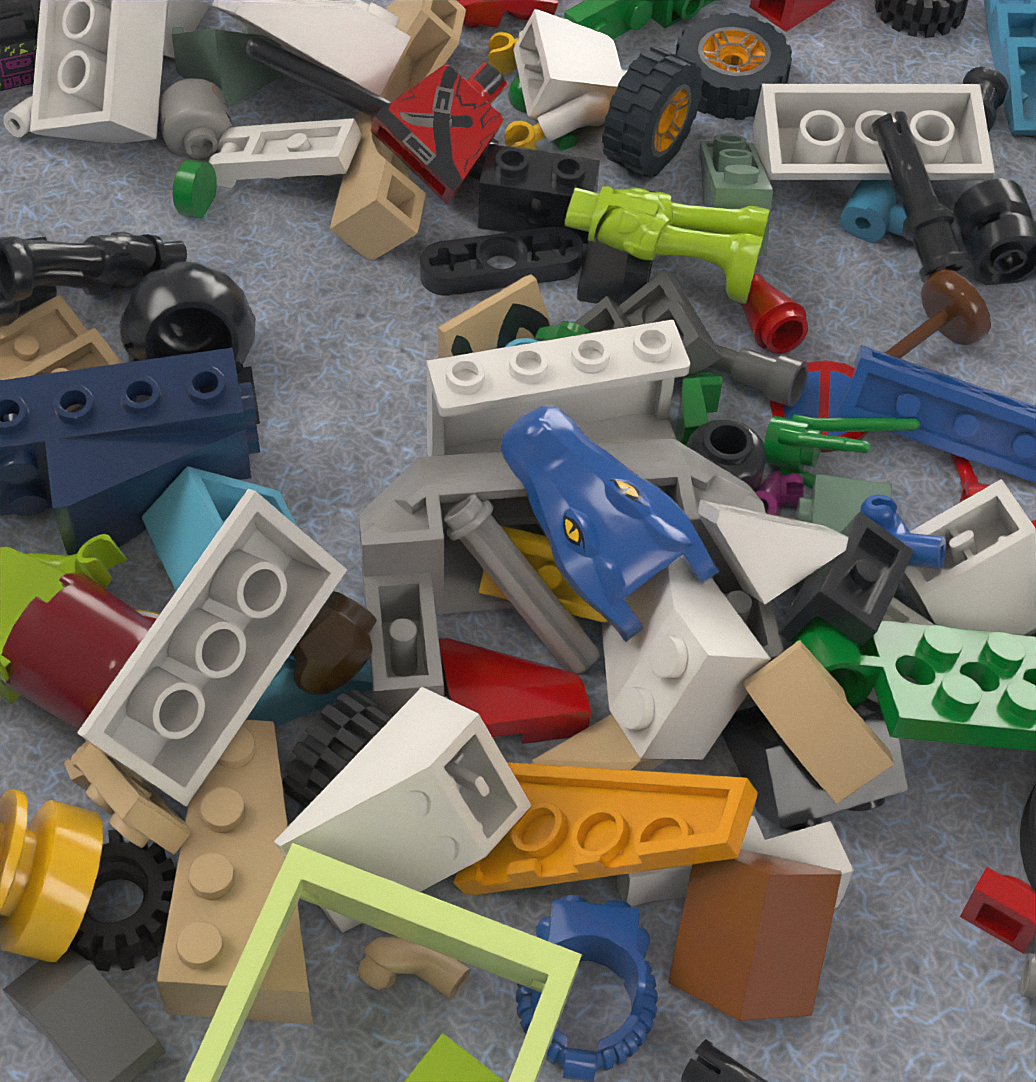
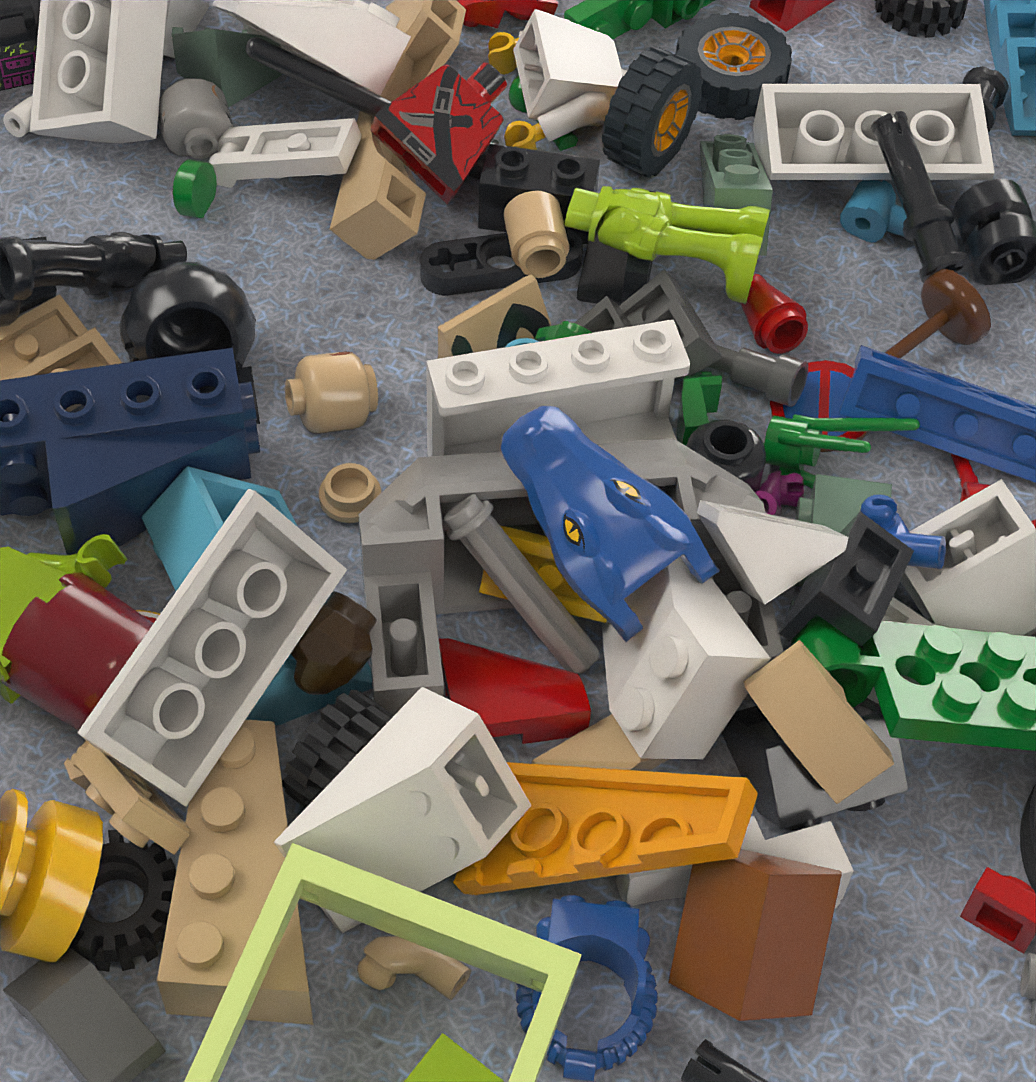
none -> tan head [285,351,378,434]
none -> tan plate [319,463,381,523]
none -> tan brick [504,191,569,278]

